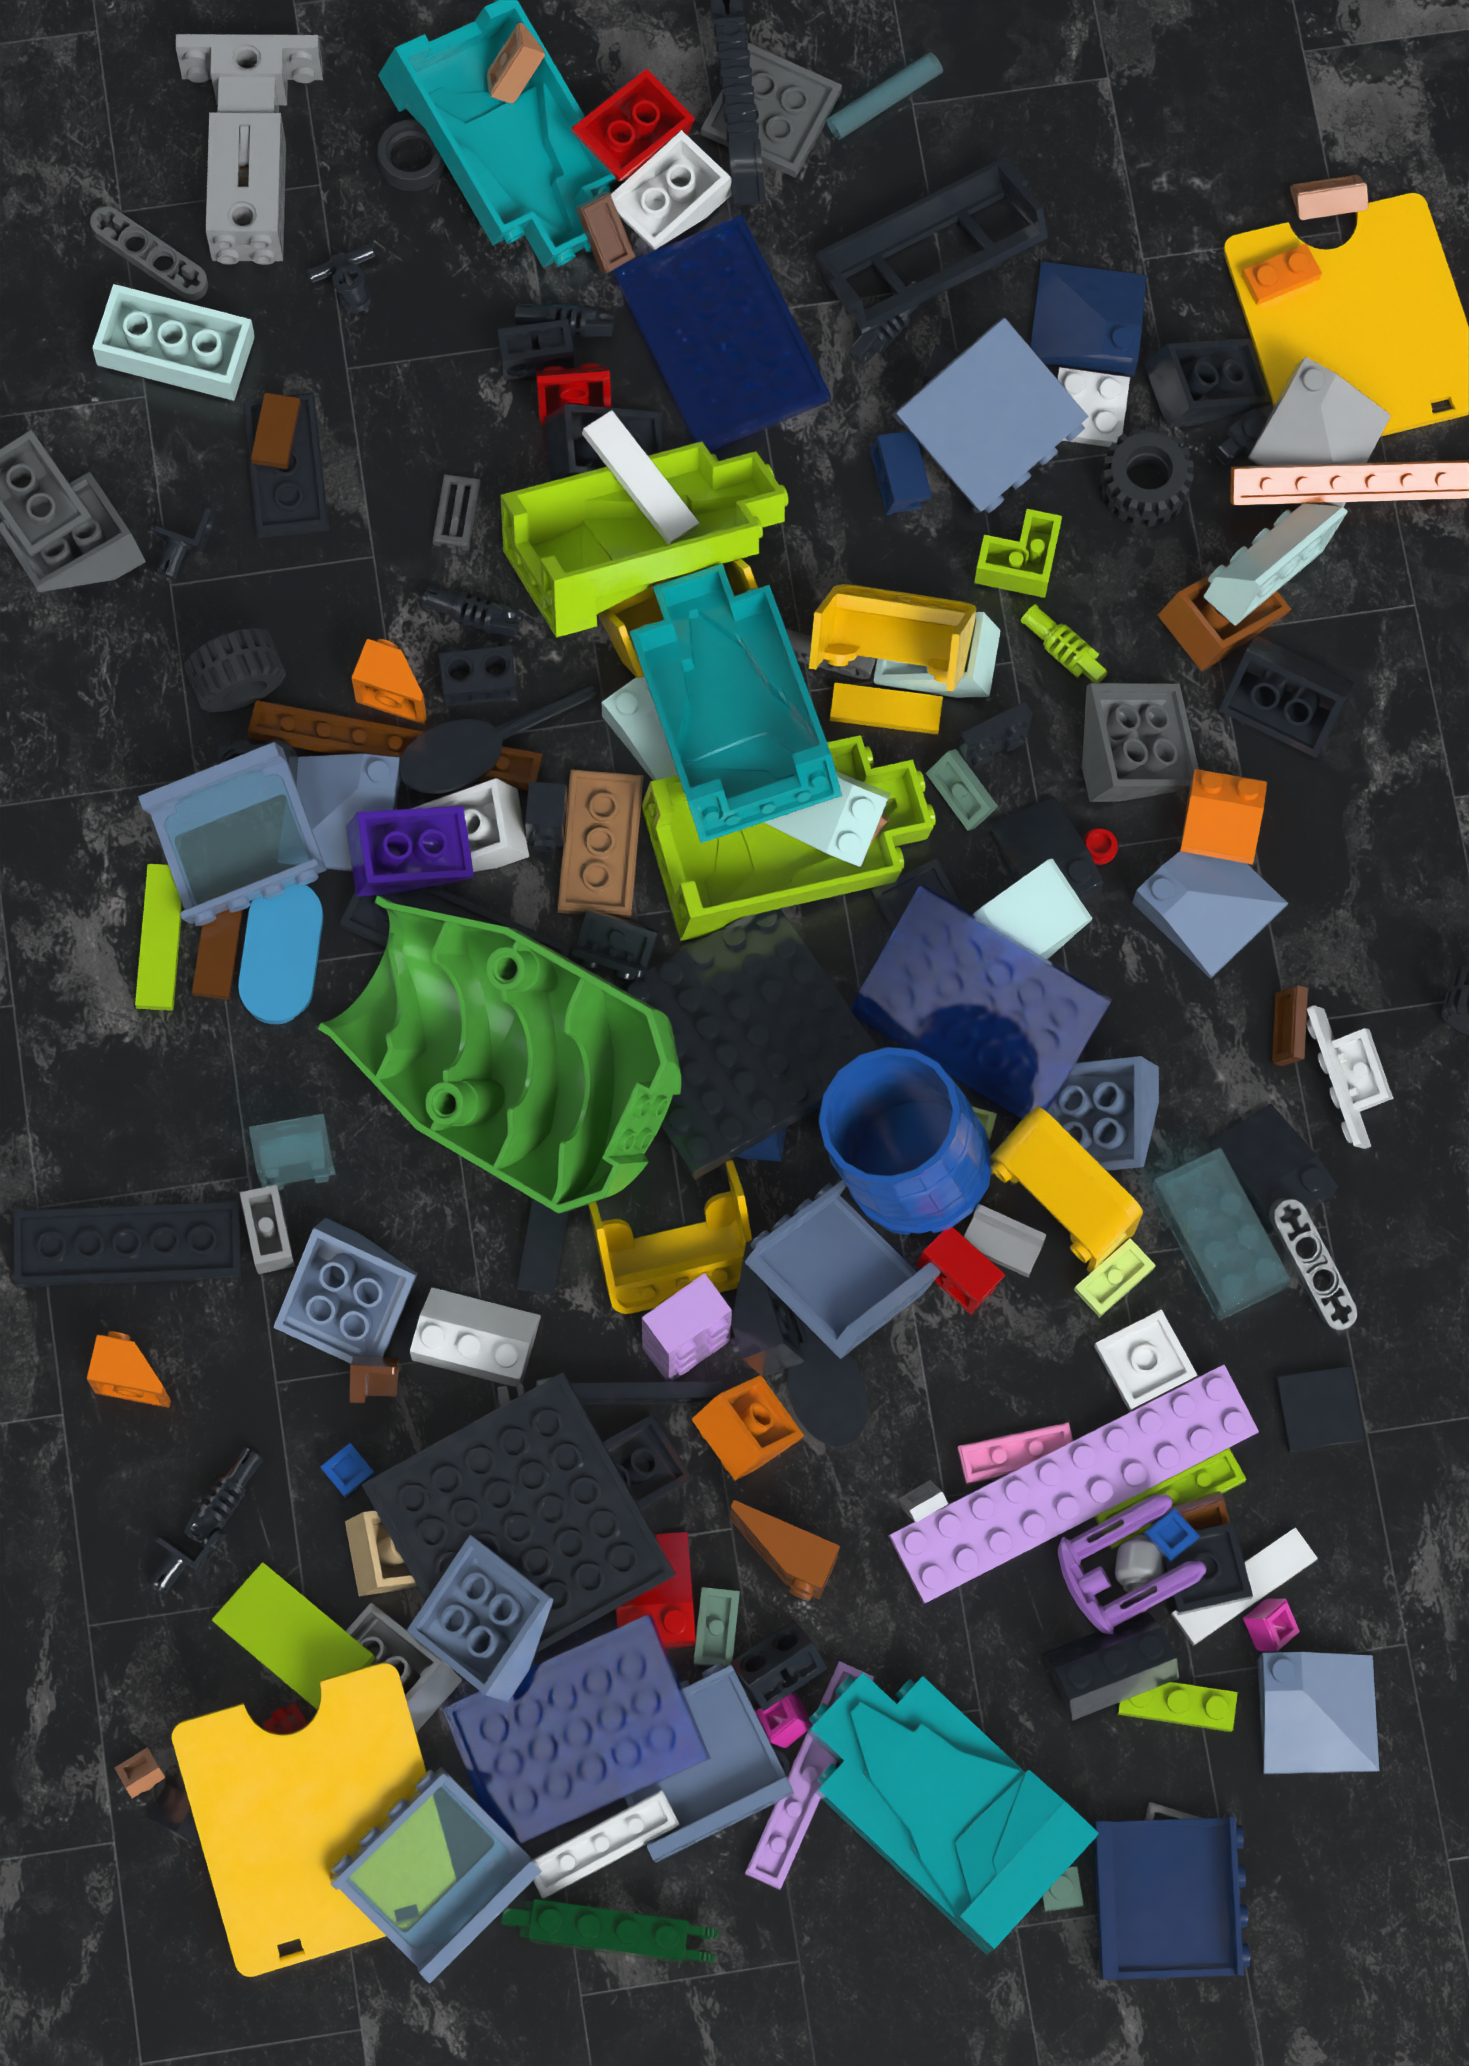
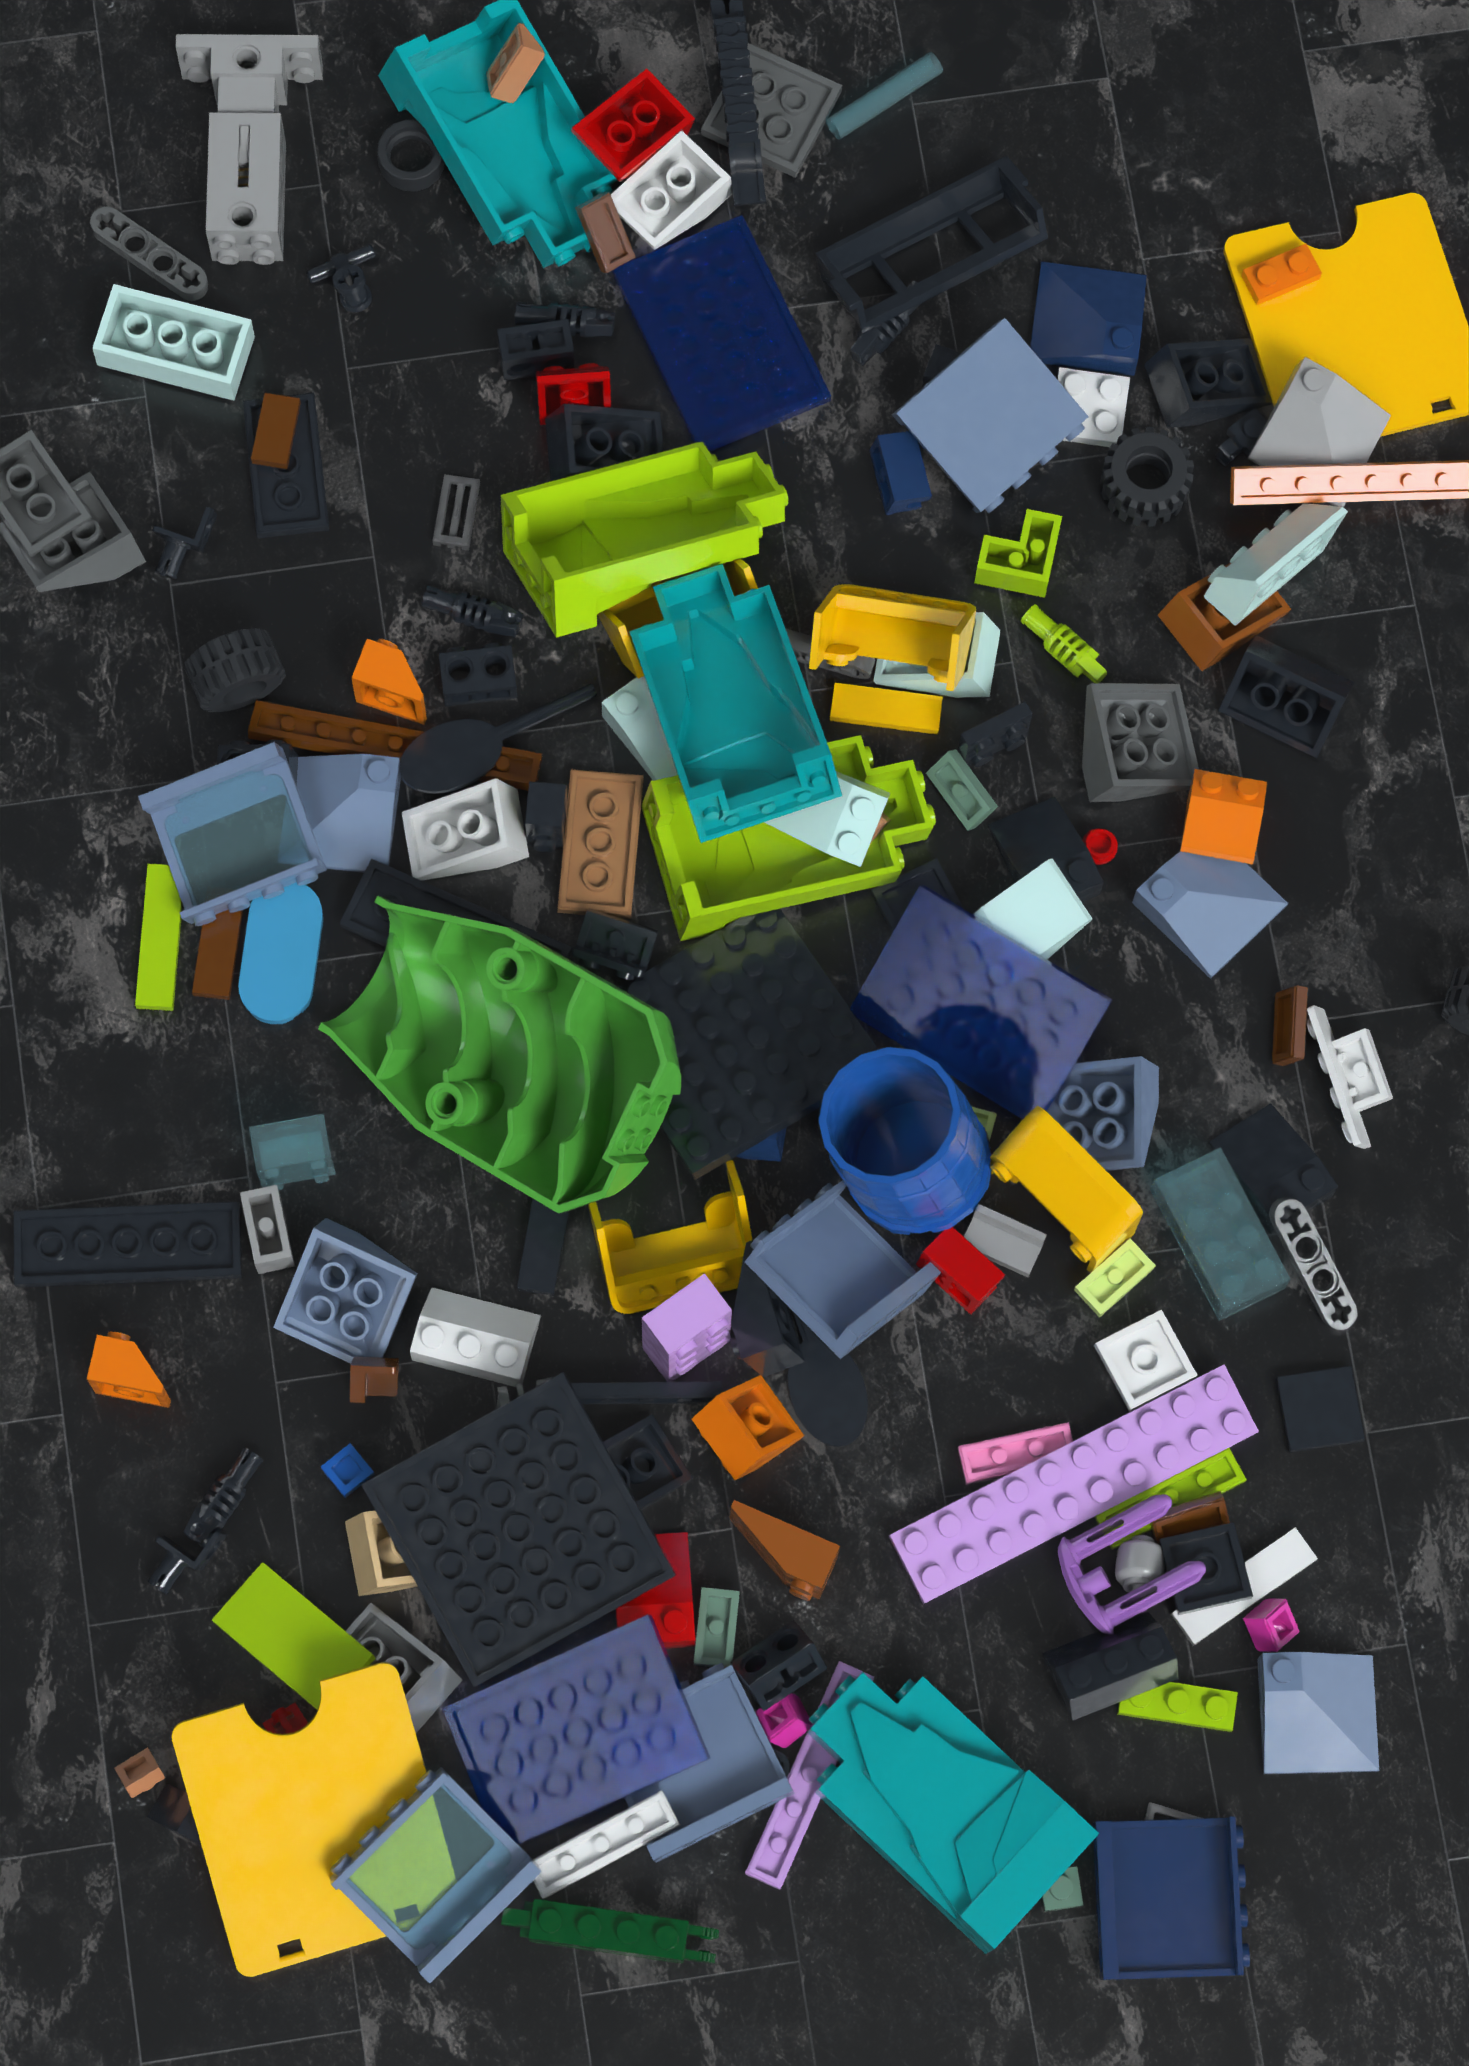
dark purple slope [346,806,474,896] -> none
sand blue slope [407,1535,554,1702] -> none
white tile [582,410,699,545] -> none
light grey plate [898,1480,948,1523] -> none
blue tile [1145,1508,1199,1563] -> none
slope [1290,175,1368,220] -> none

